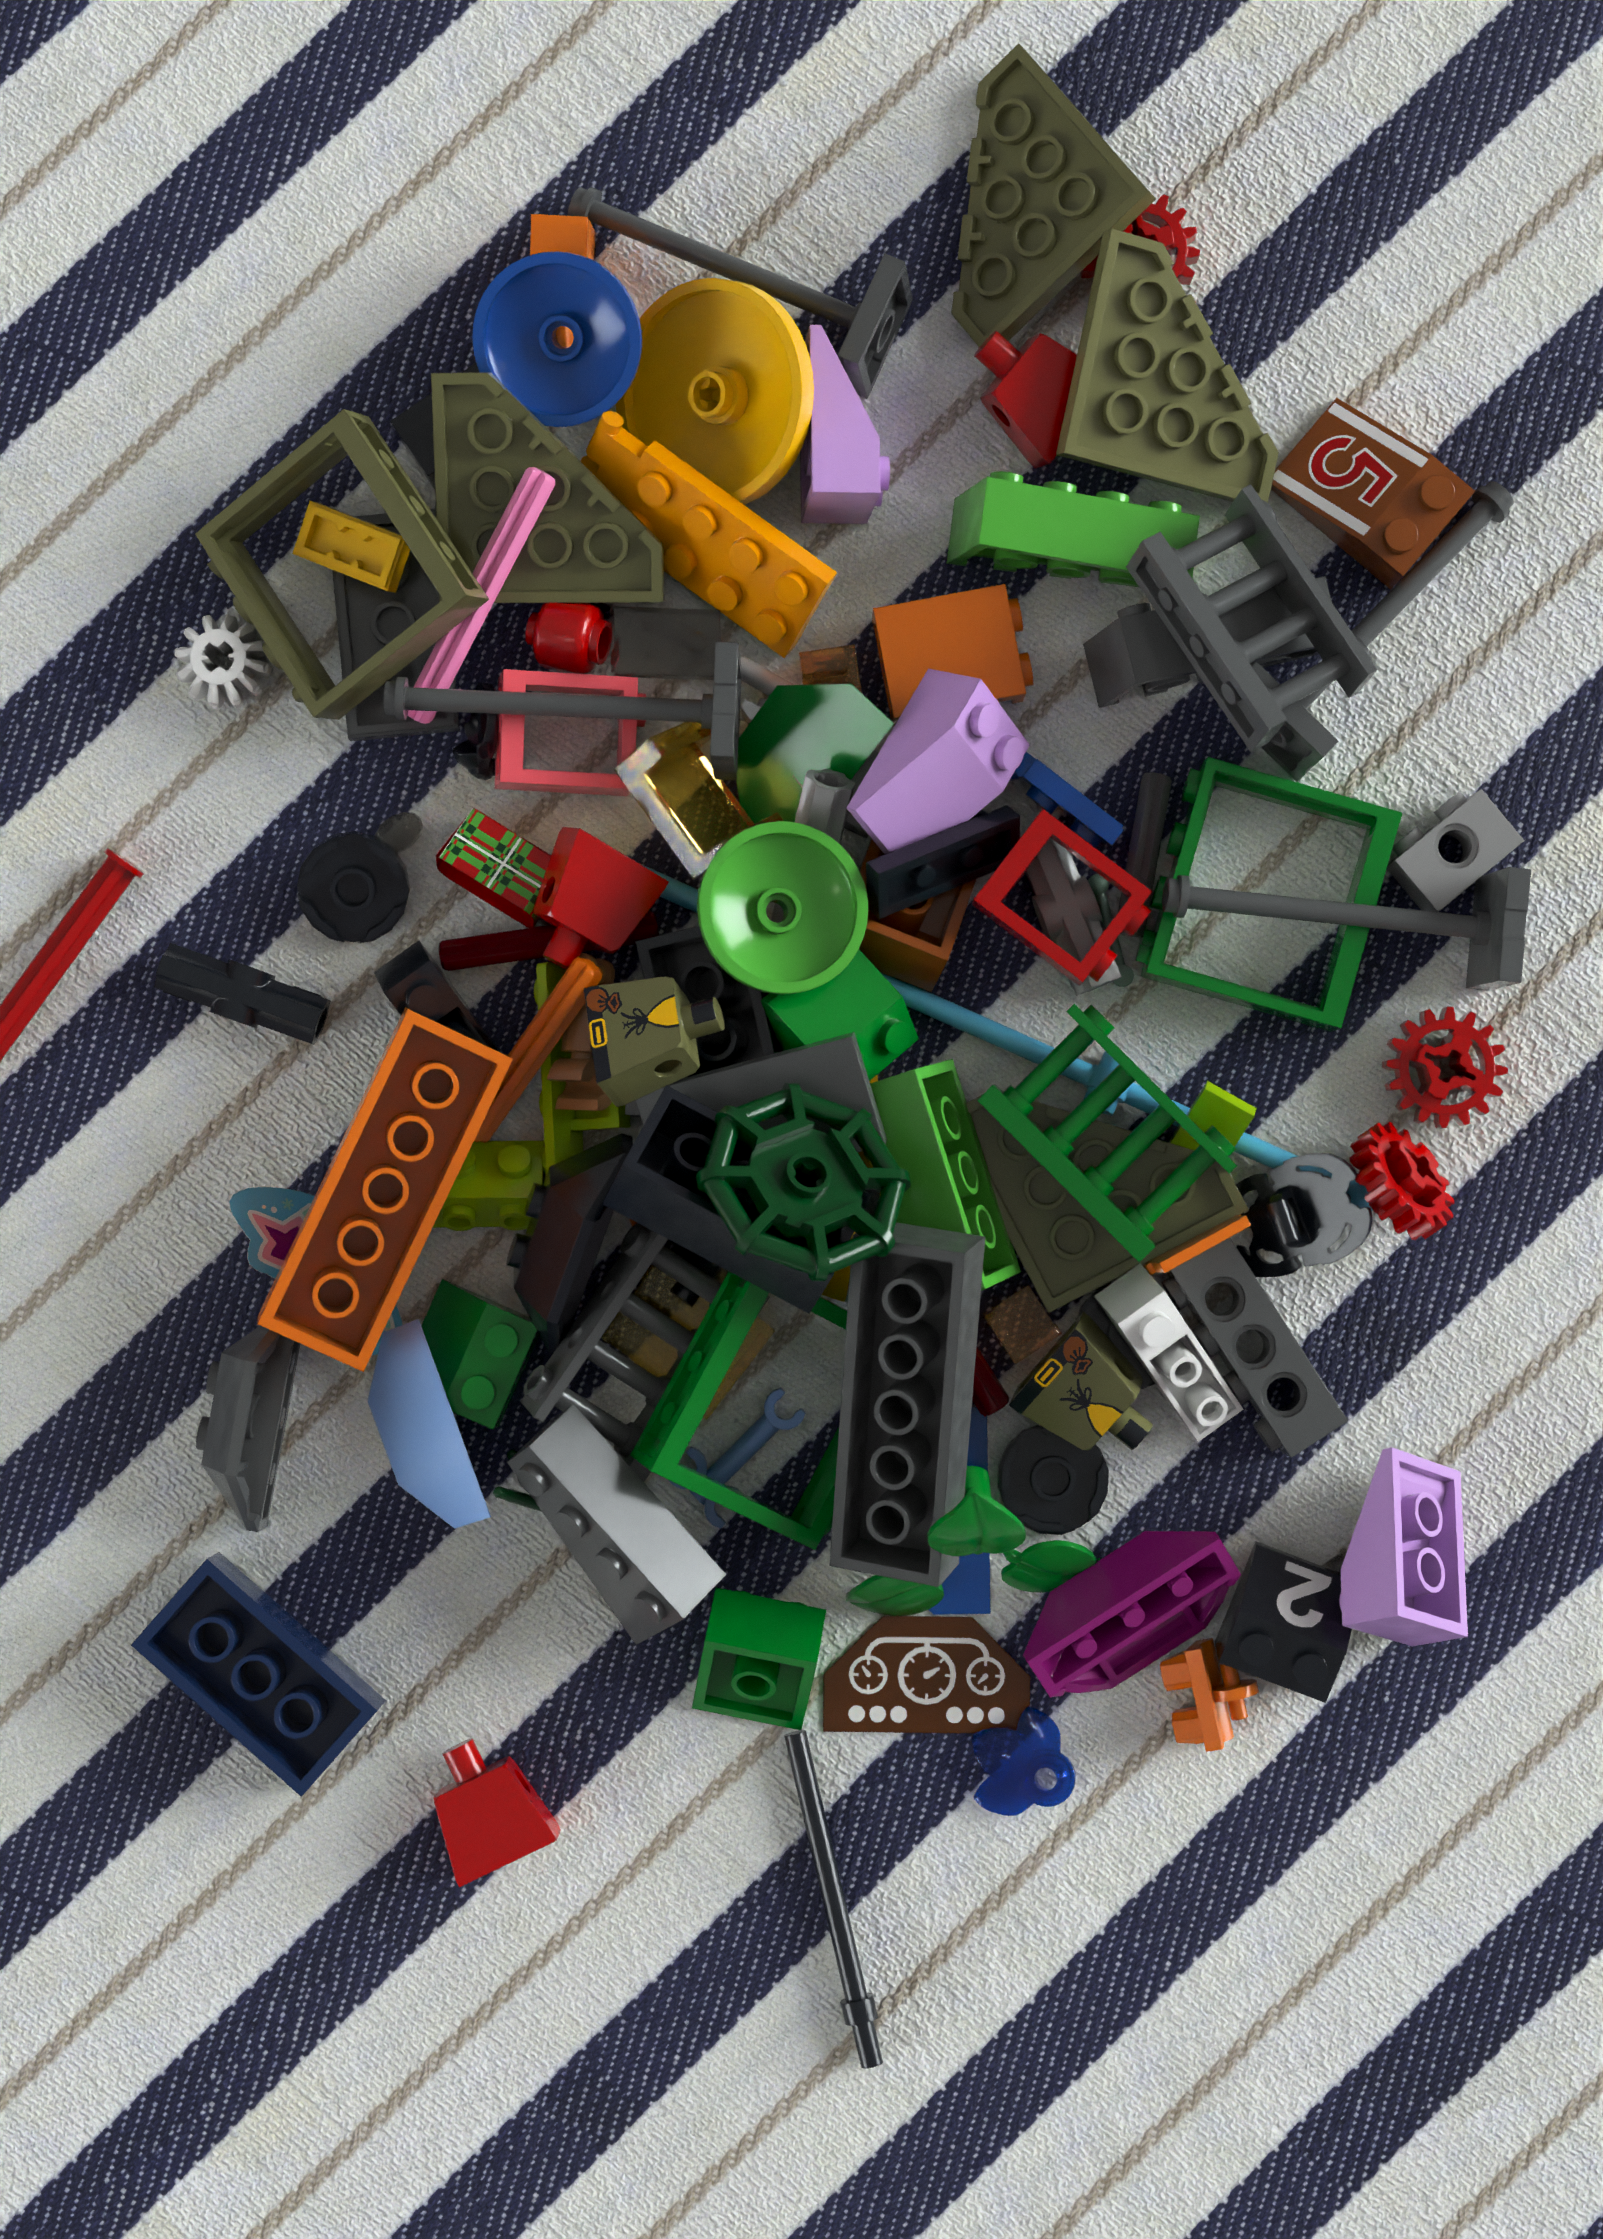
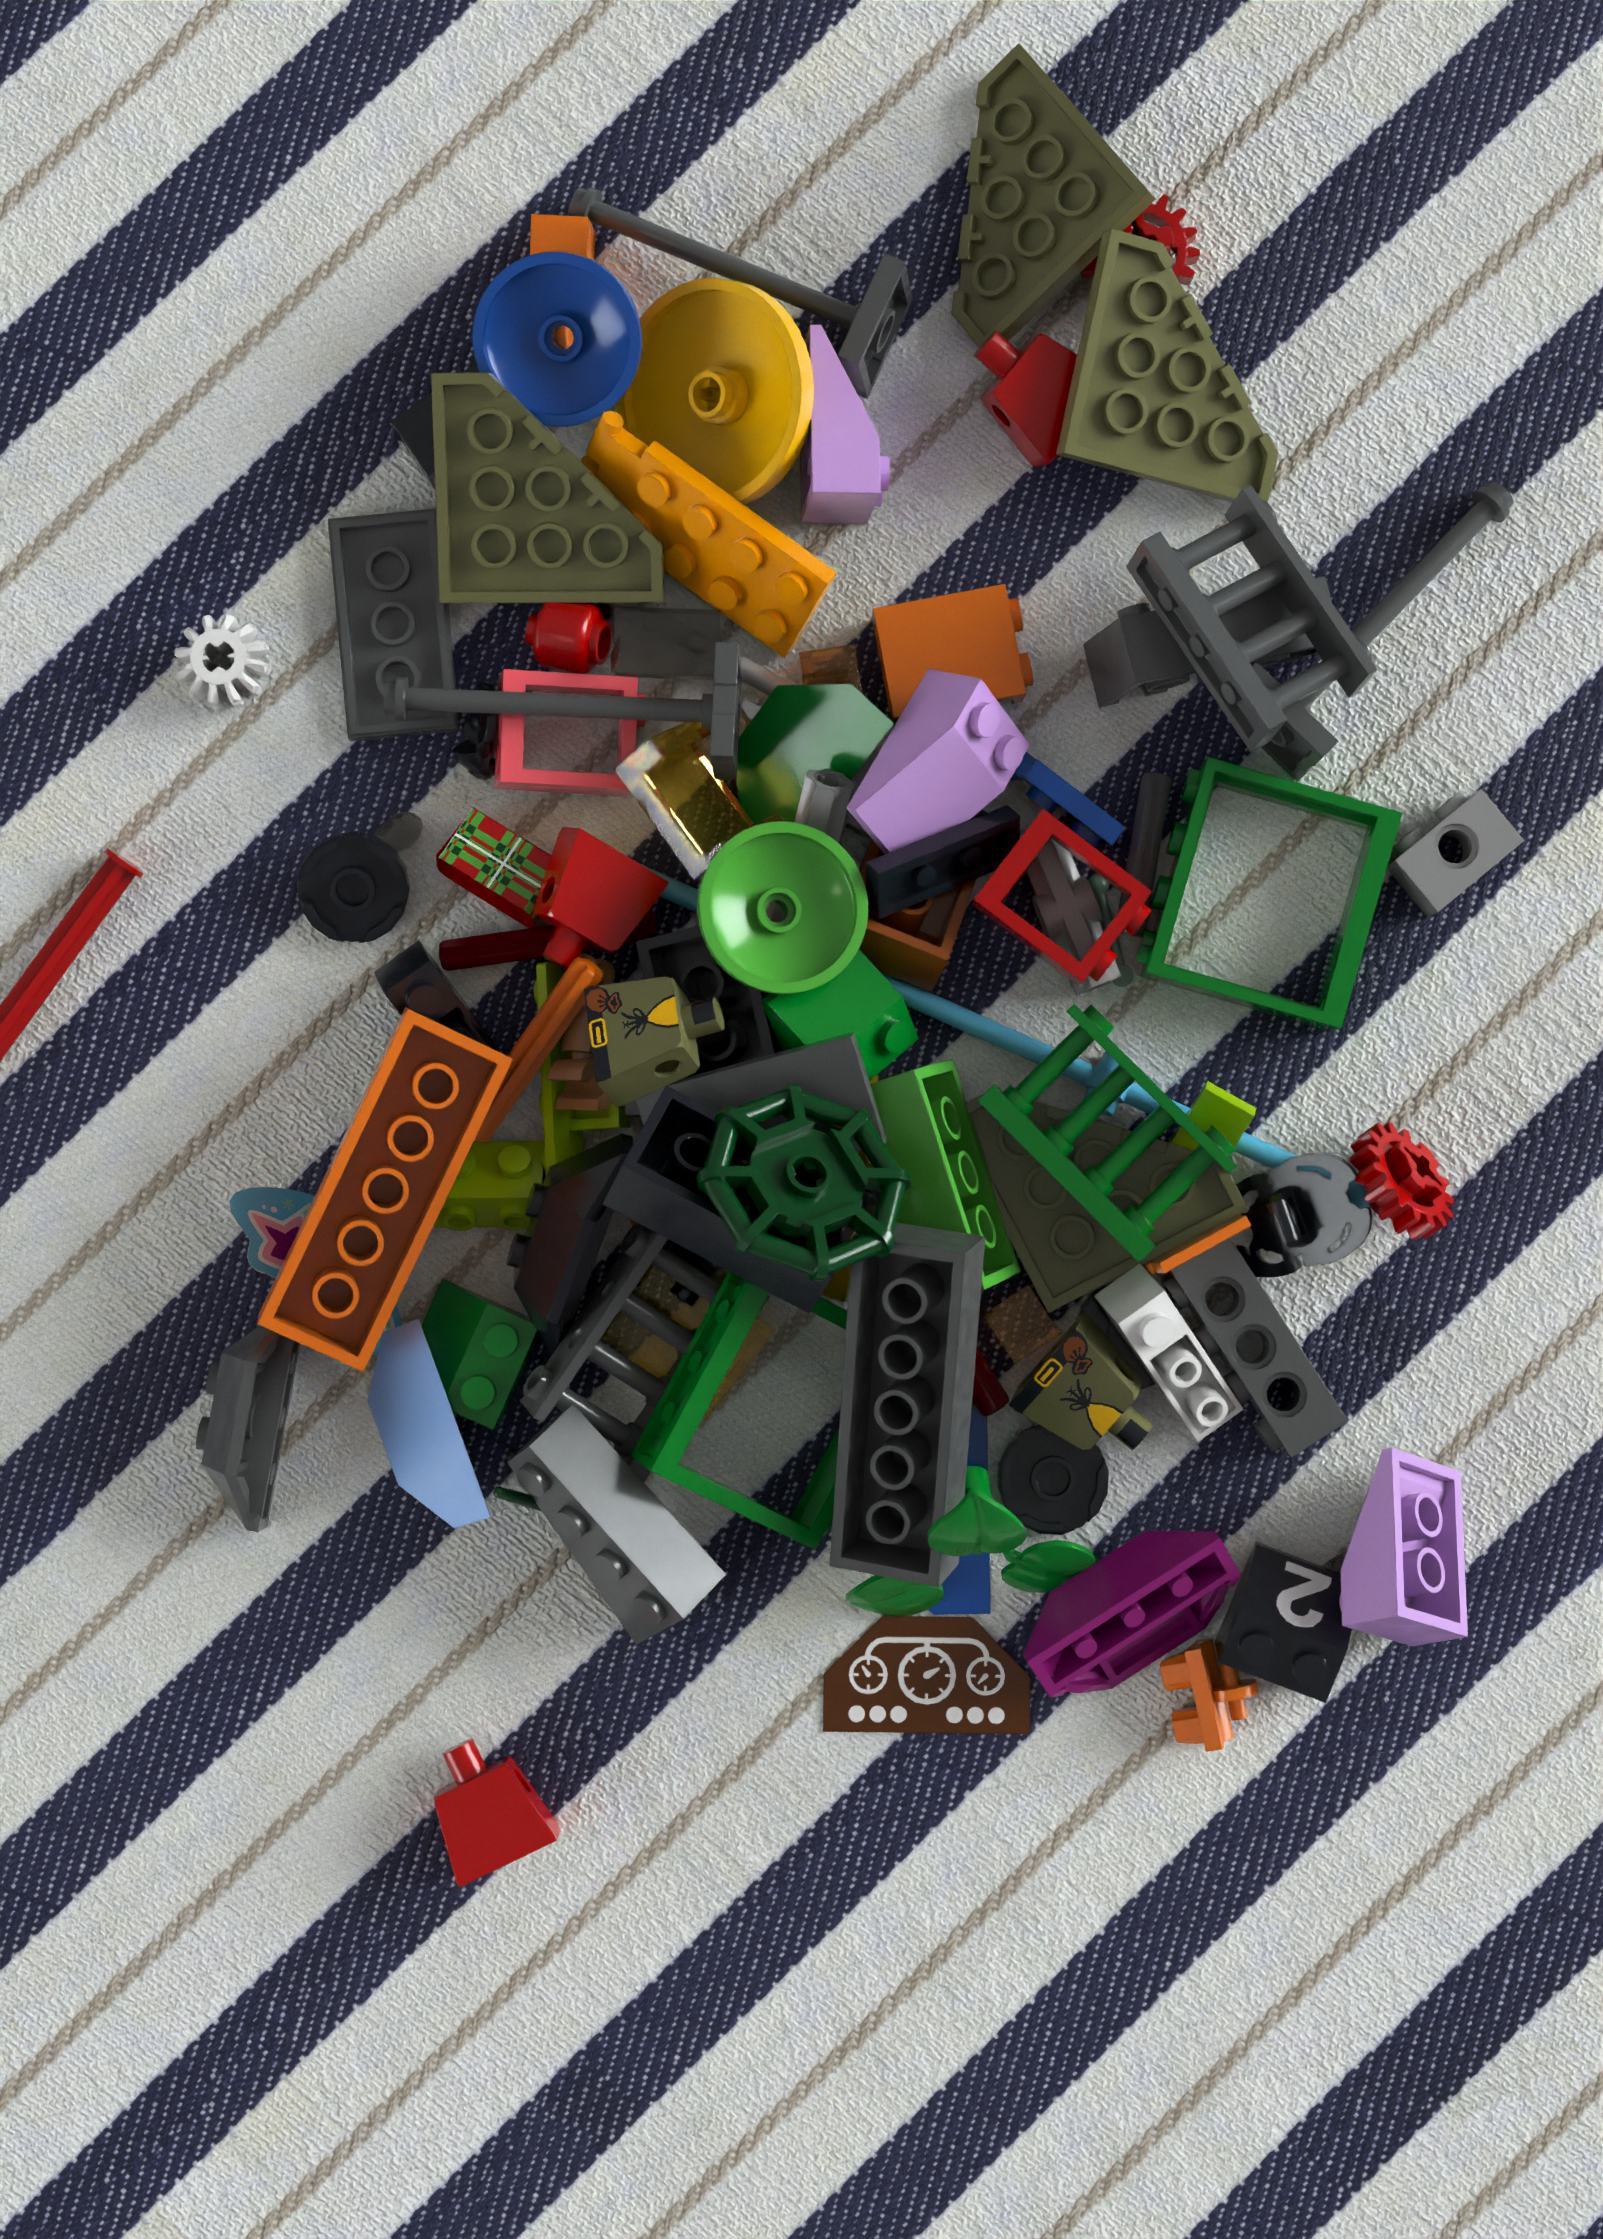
dark blue brick [131,1552,386,1797] -> none
black piece [154,943,331,1045] -> none
olive window [195,409,489,720] -> none
yellow plate [292,501,410,593] -> none
bright pink axle [407,467,555,724] -> none
medium blue bar [668,1387,805,1529] -> none
green slope [692,1587,826,1730] -> none
black bar [784,1730,883,2069] -> none
bright green wedge [946,471,1200,587] -> none
clear blue plate [972,1706,1076,1816] -> none
dark grey tile [1162,867,1531,991] -> none
dark orange slope [1271,398,1475,590] -> none
red gear [1382,1006,1508,1129] -> none

